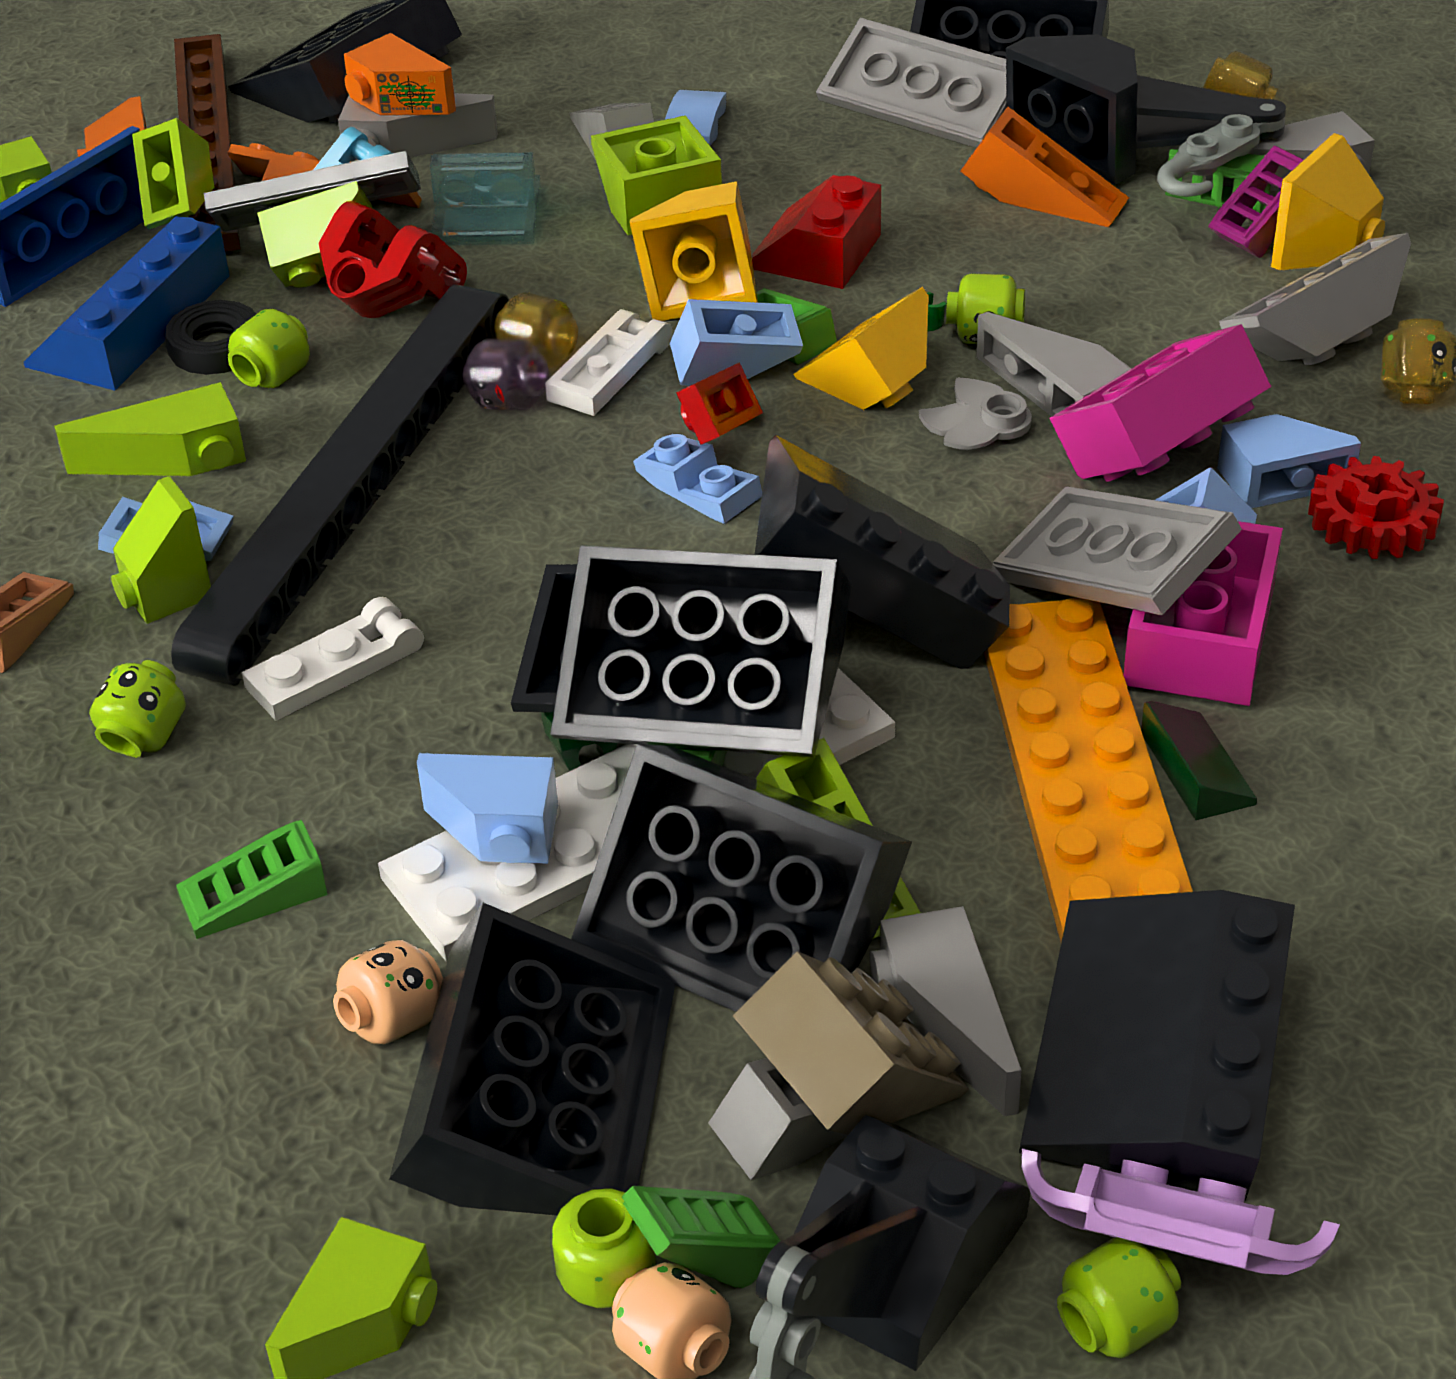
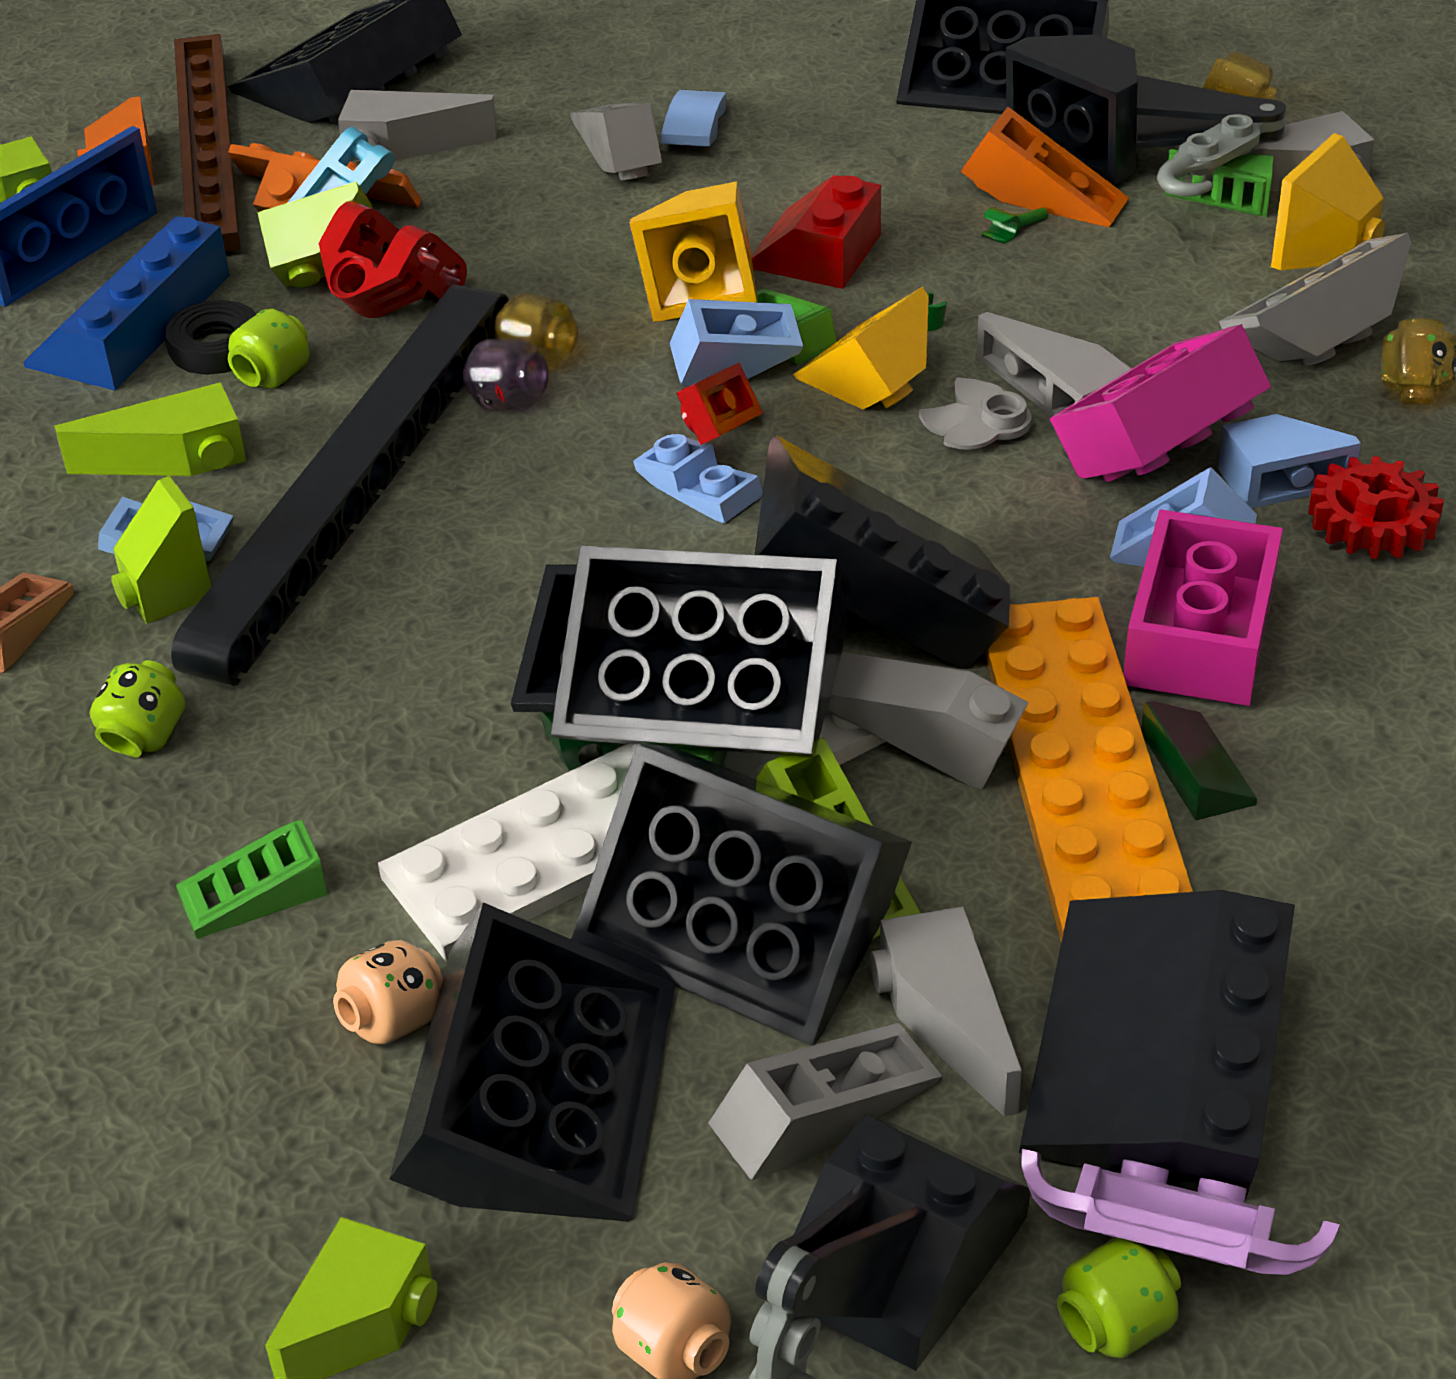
lime slope [132,118,215,229] -> none
tile [204,151,421,232] -> none
white plate [242,597,424,721] -> none
orange slope [344,33,456,115] -> none
light blue slope [417,753,558,864] -> none
clear light blue bracket [429,152,541,246] -> none
white plate [545,309,673,416] -> none
lime head [552,1188,656,1308] -> none
lime slope [591,115,722,235] -> none
bright green slope [622,1186,780,1289] -> none
dark tan slope [733,951,969,1135] -> none
light grey tile [816,18,1006,148] -> none
lime head [946,273,1025,344] -> none
light grey tile [993,487,1242,615] -> none
magenta slope [1208,145,1303,258] -> none
none -> light grey slope [827,652,1029,789]
none -> green hand [981,207,1048,244]

